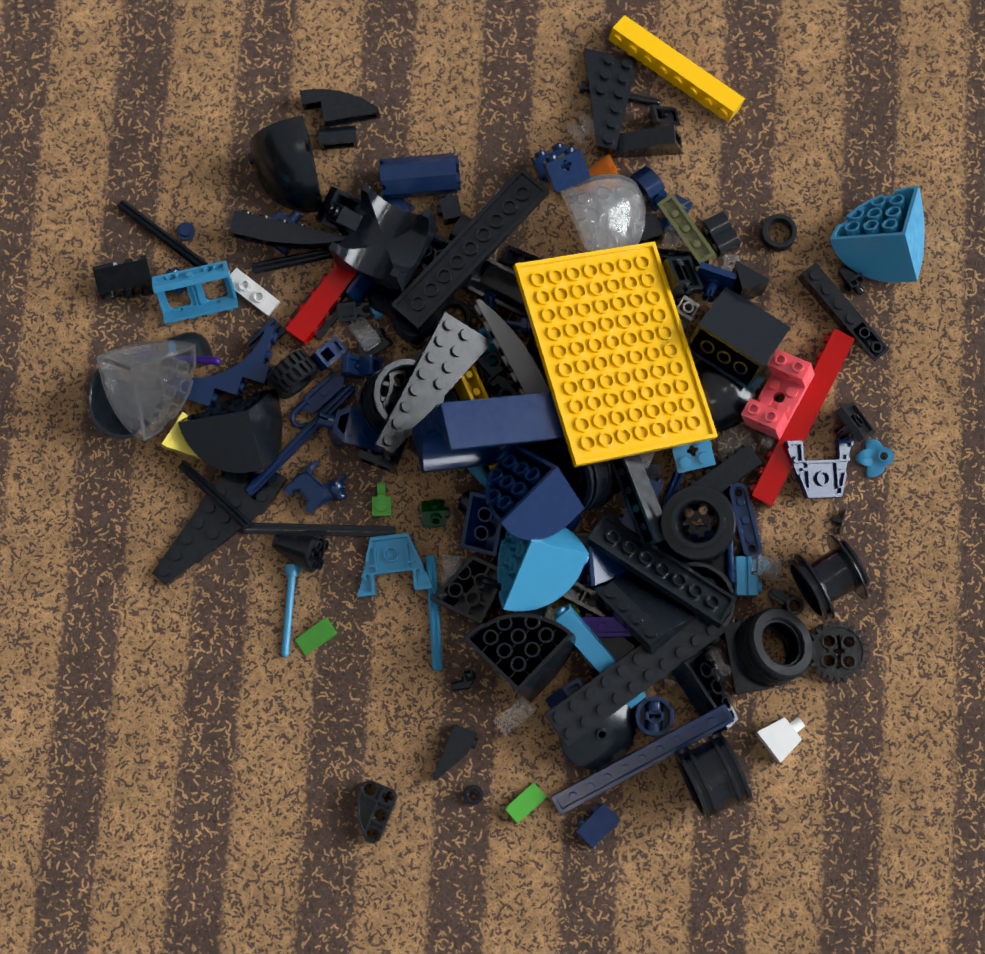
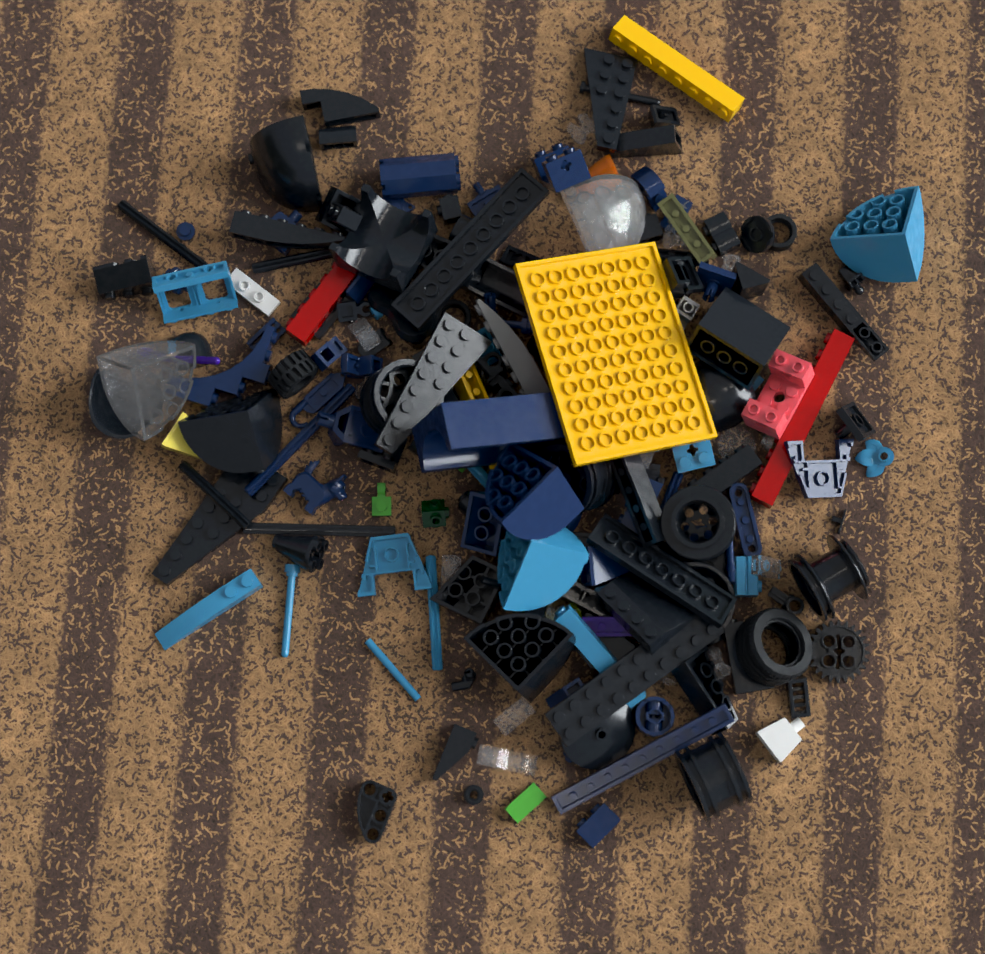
bright green slope [295,617,338,656] -> none
none -> dark azure slope [155,568,263,650]
none -> dark azure bar [365,638,421,702]
none -> dark blue plate [467,182,501,217]
none -> clear slope [476,744,538,776]
none -> black tile [740,215,775,253]
none -> black slope [785,675,811,718]

